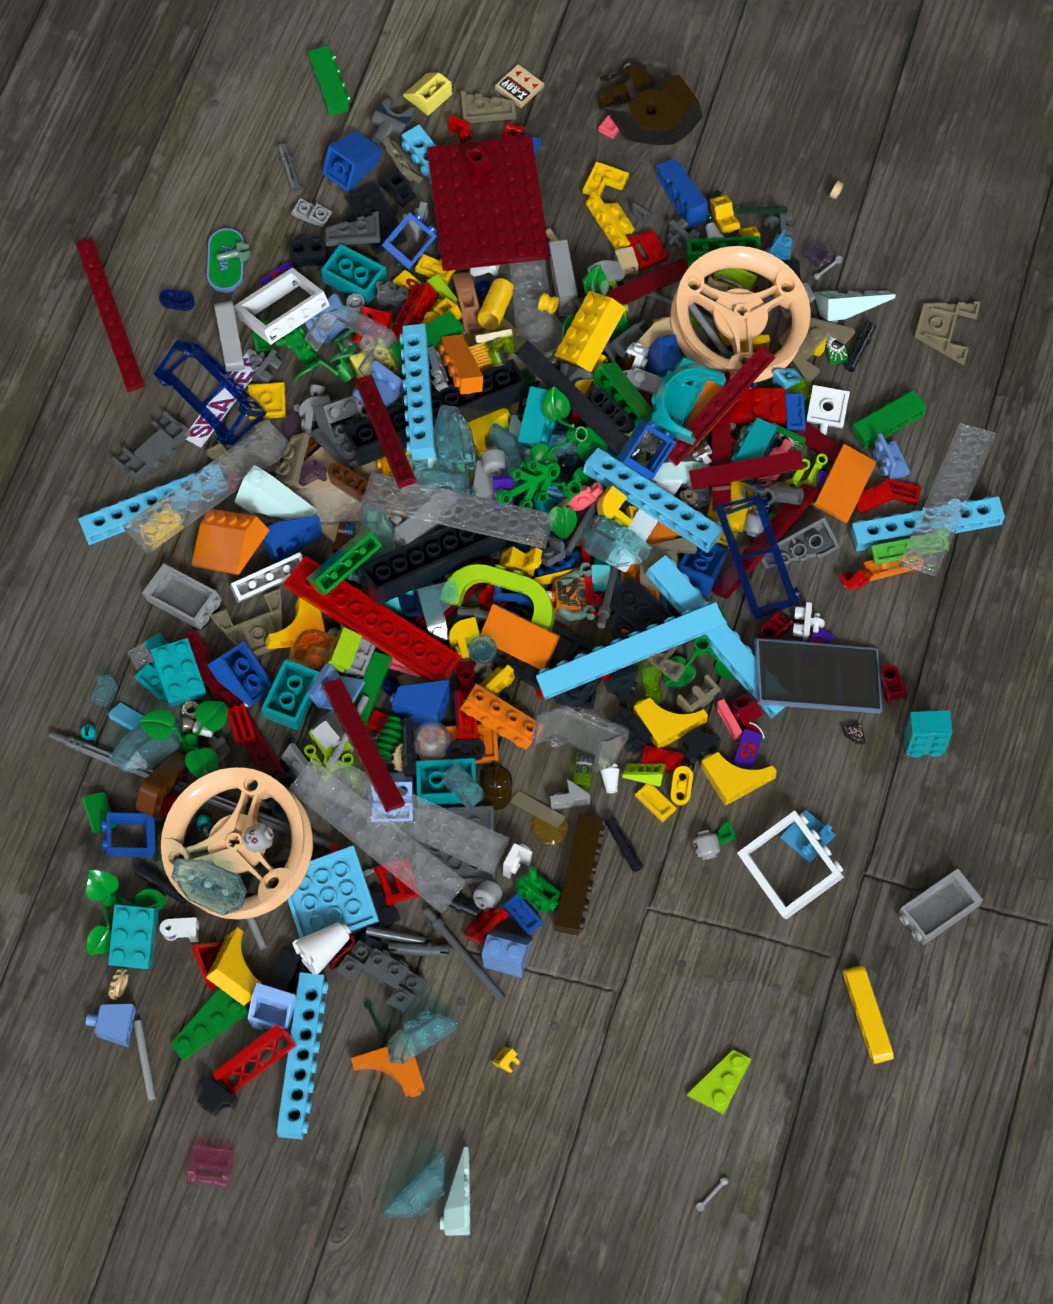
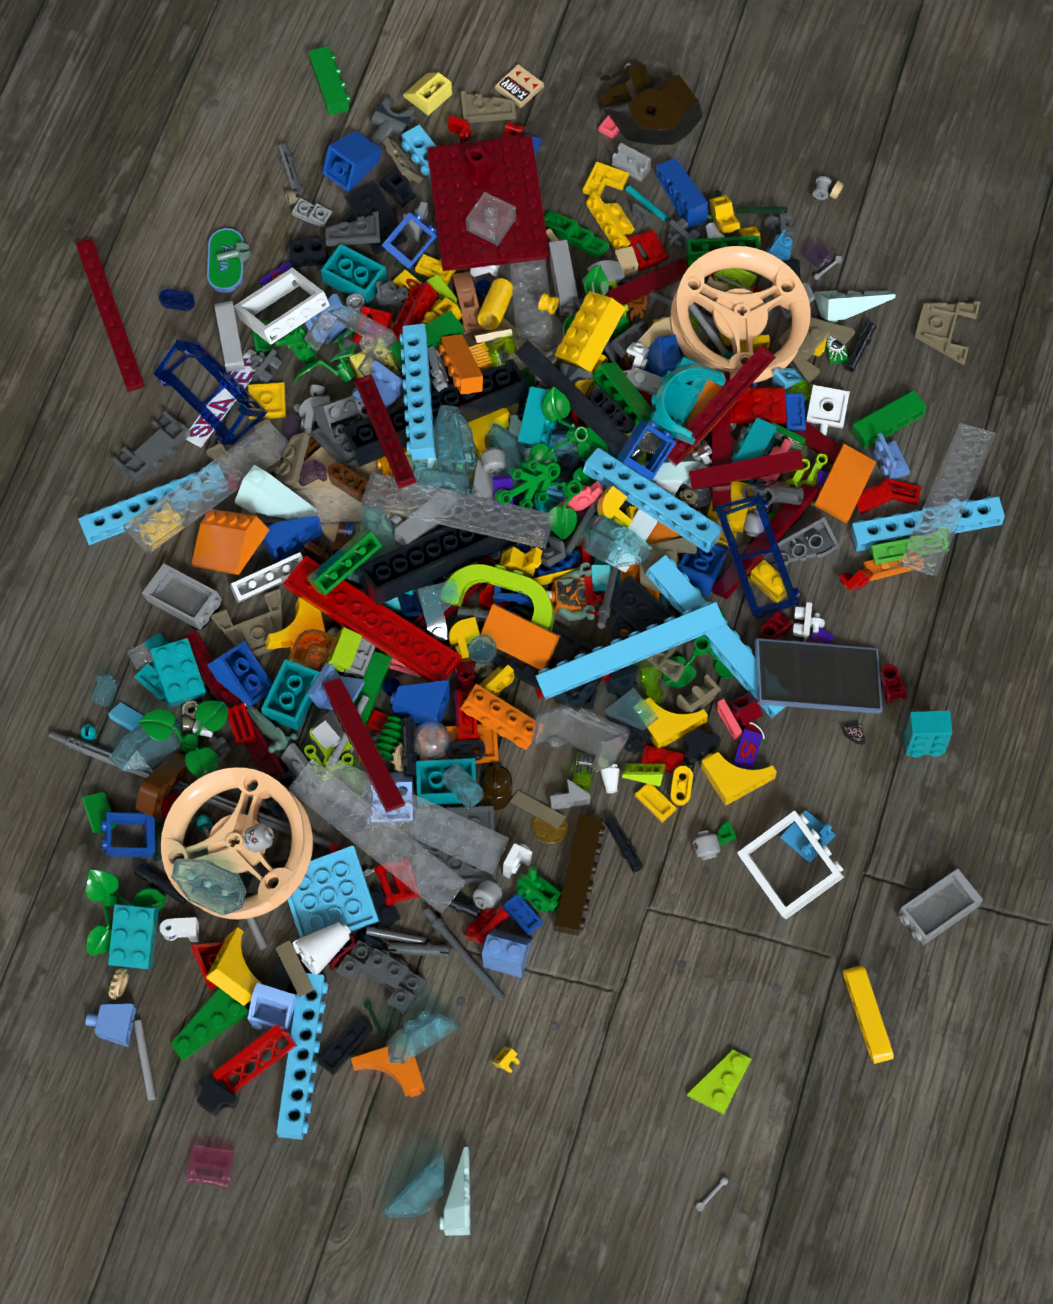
none -> sand green piece [246,705,297,753]
none -> dark tan sticker [275,940,314,997]
none -> dark tan hinge [285,190,299,205]
none -> reddish brown pin [303,540,332,563]
none -> black plate [318,1015,373,1076]
none -> clear brick [466,192,516,245]
none -> green slope [544,210,610,259]
none -> clear light blue wing [604,688,658,730]
none -> light grey hinge [611,143,651,182]
none -> teal bar [625,185,669,222]
none -> dark orange plate [628,295,647,321]
none -> yellow brick [750,560,792,604]
none -> light grey bush [813,176,832,200]

